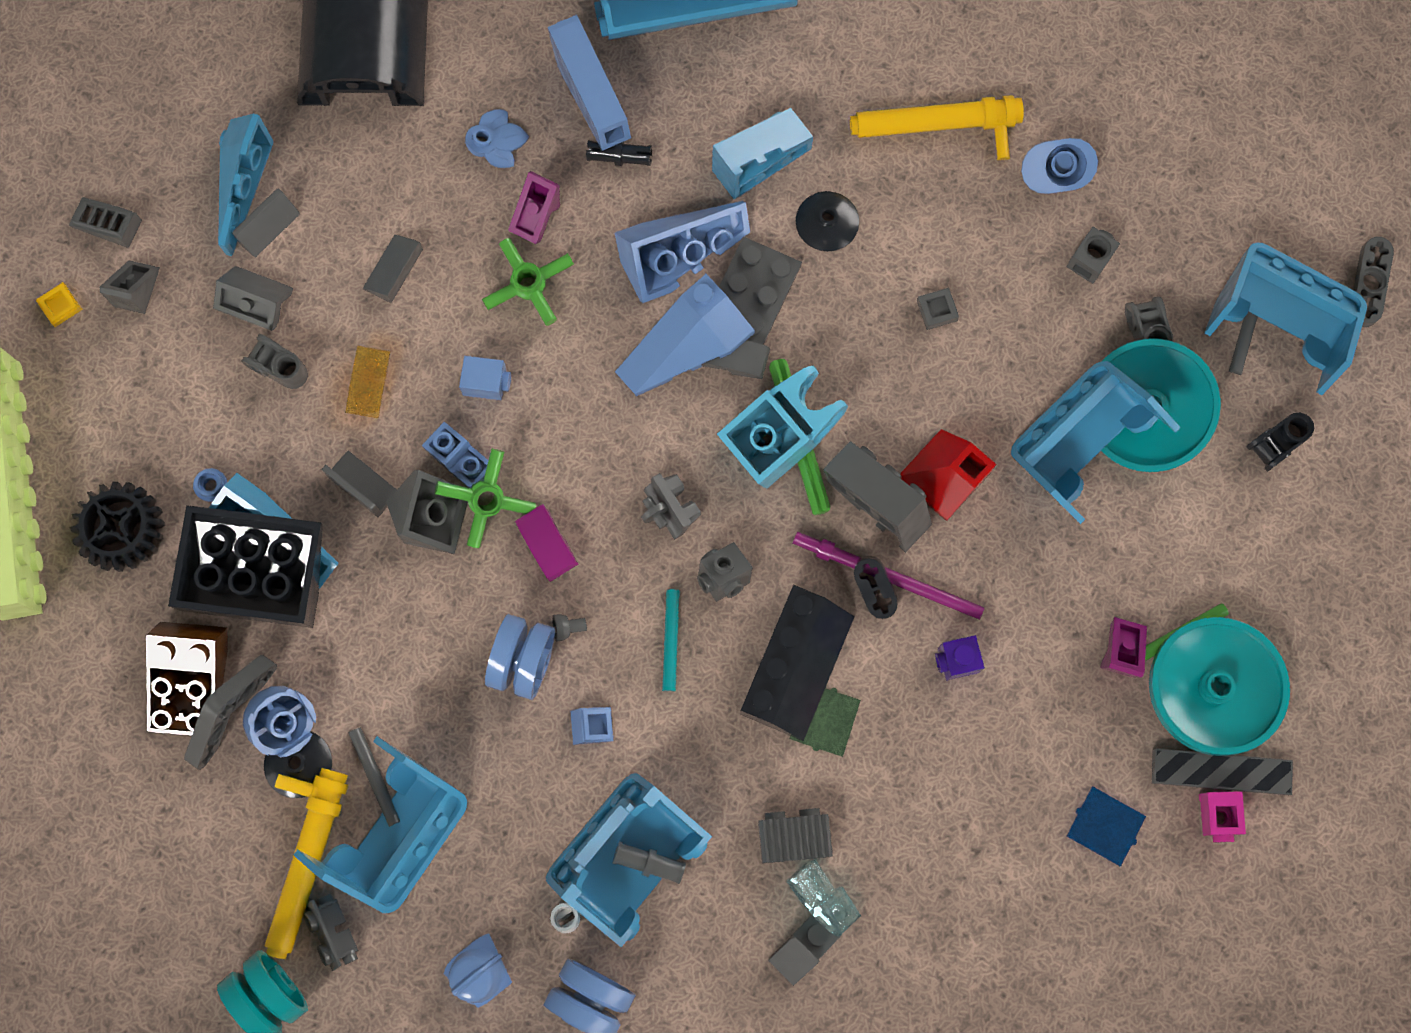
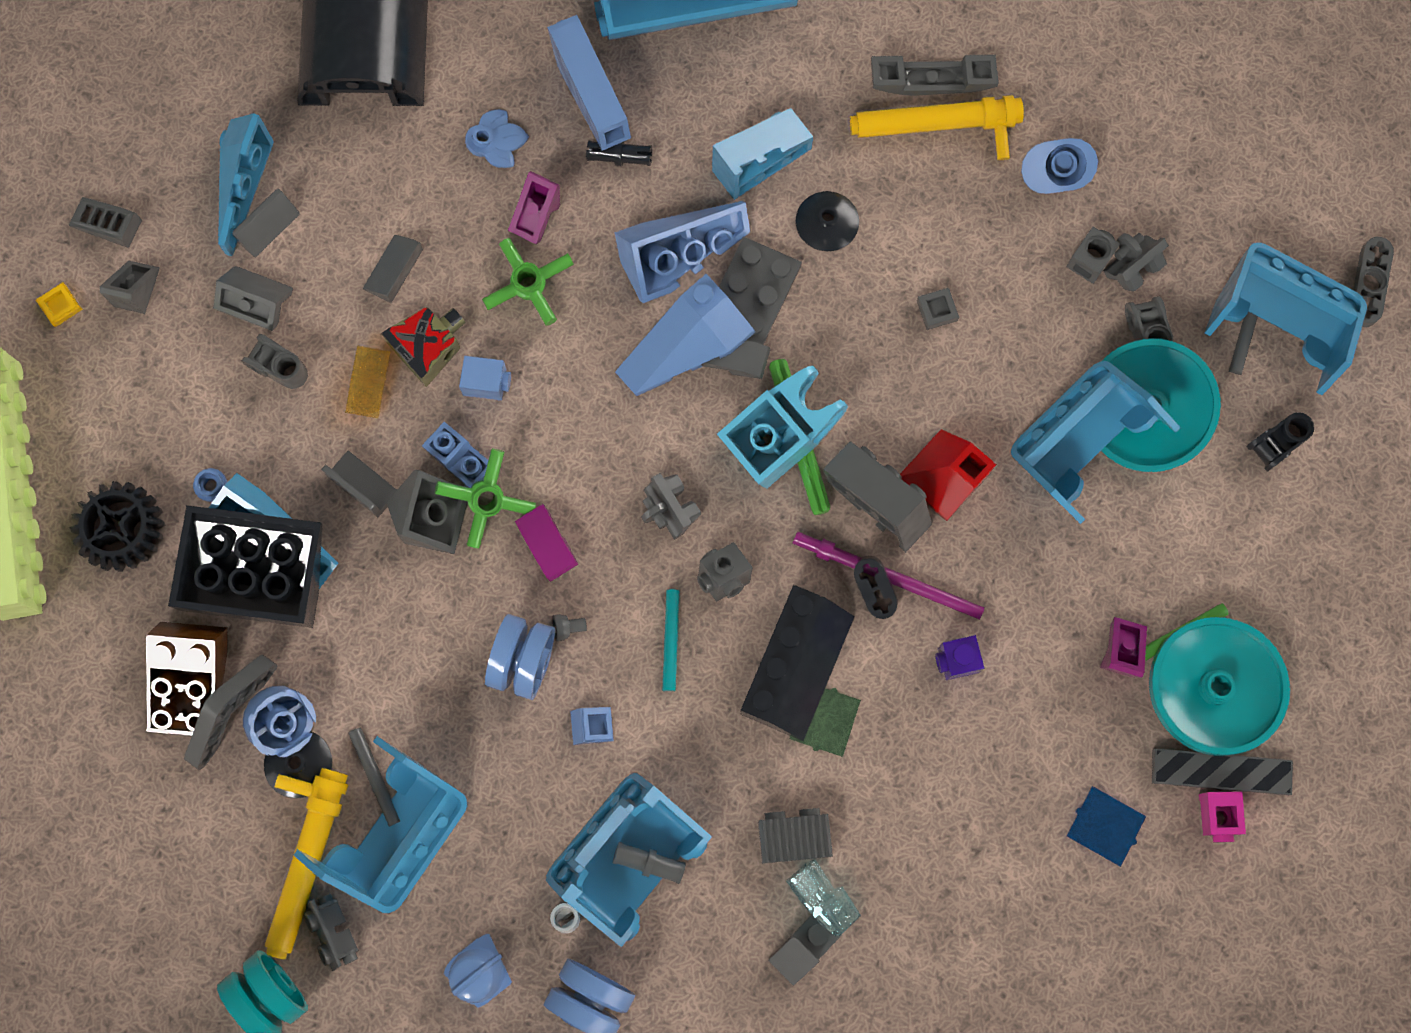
none -> torso [381,307,466,387]
none -> dark grey slope [871,55,999,96]
none -> dark grey hips [1103,233,1169,291]

